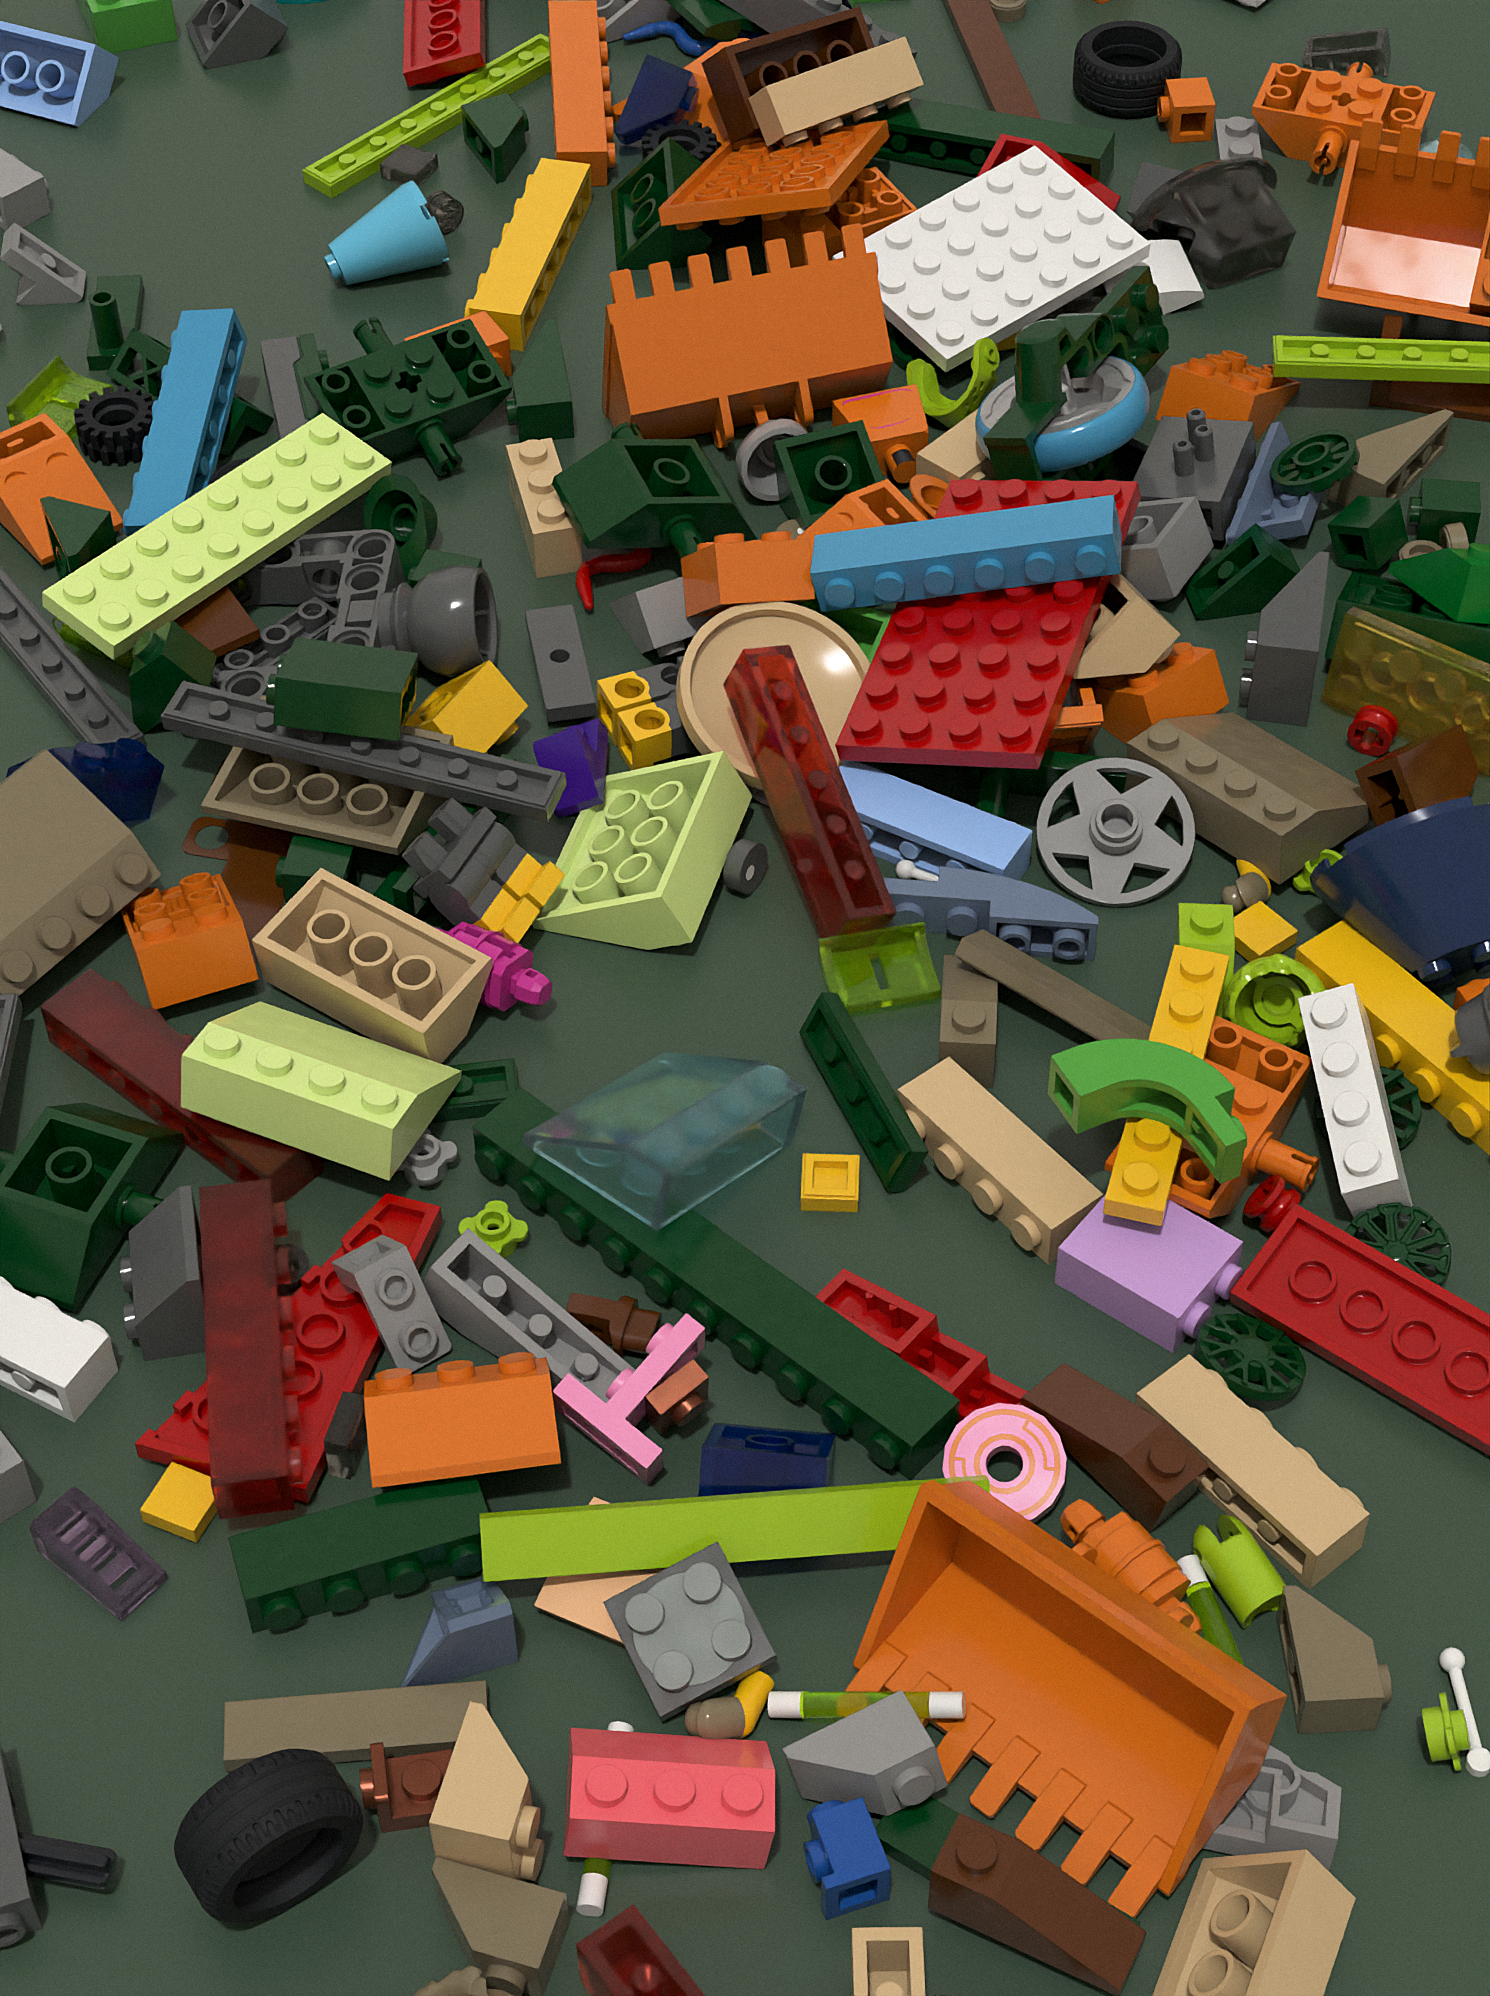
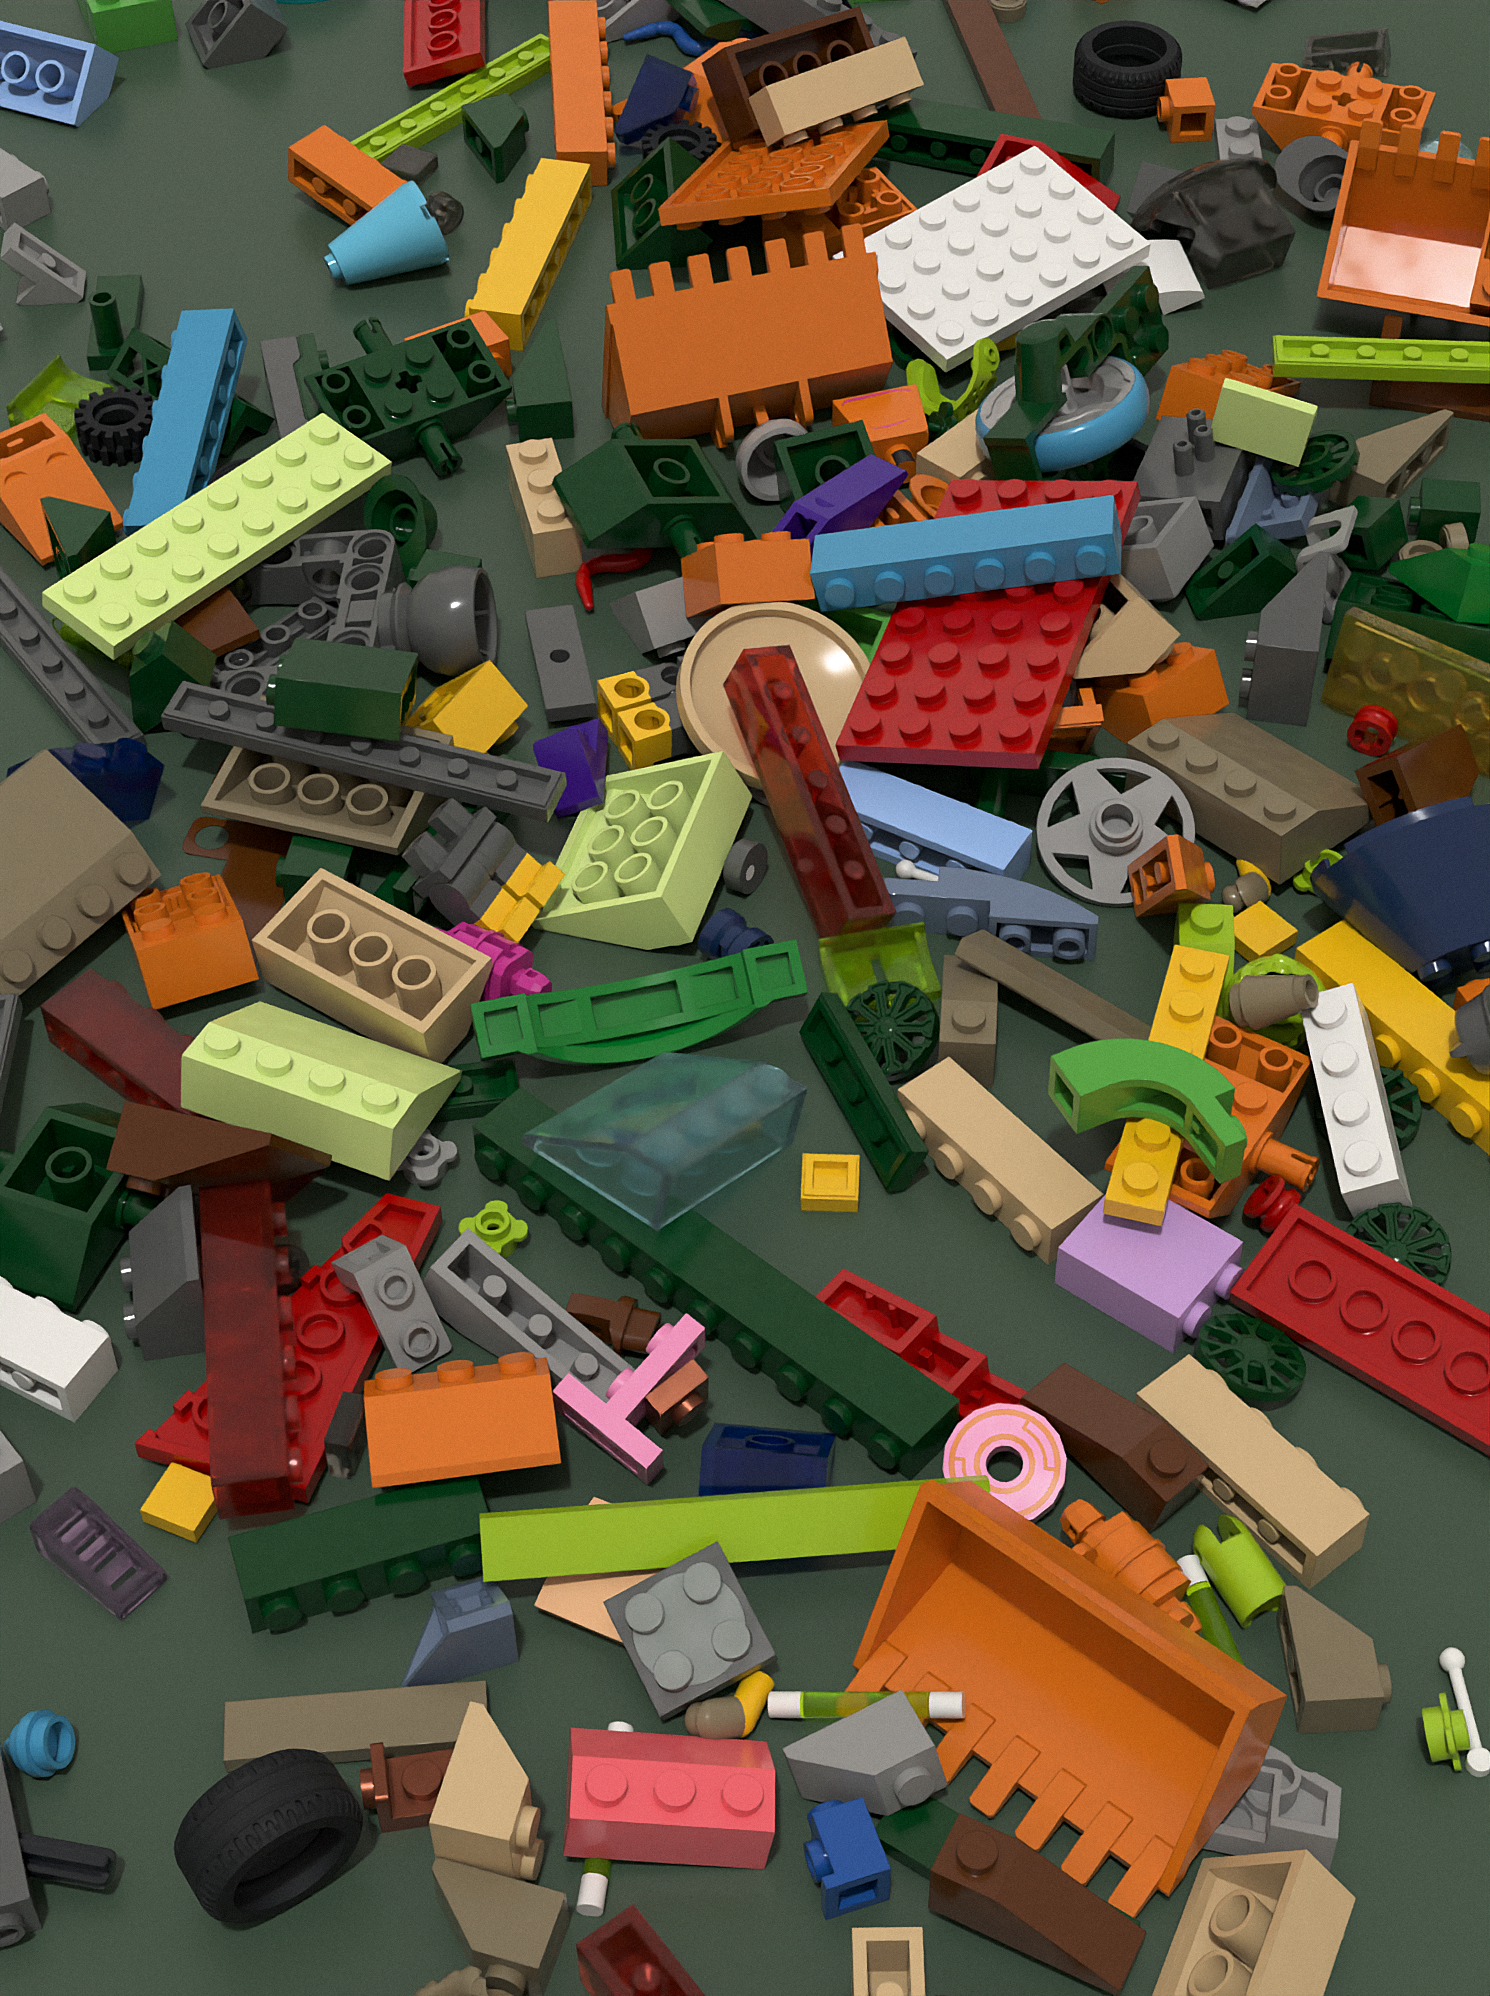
none -> dark azure plate [4,1709,75,1778]
none -> reddish brown slope [106,1101,332,1201]
none -> orange brick [288,125,407,225]
none -> green piece [469,939,808,1066]
none -> dark blue wheel [698,908,774,960]
none -> dark purple slope [772,454,909,562]
none -> dark green wheel [846,980,940,1081]
none -> dark green plant [927,401,957,445]
none -> orange slope [1127,834,1215,918]
none -> yellowish green slope [1211,377,1318,467]
none -> dark tan cone [1229,974,1319,1031]
none -> dark grey piece [1274,136,1348,219]
none -> light grey piece [1295,505,1358,624]

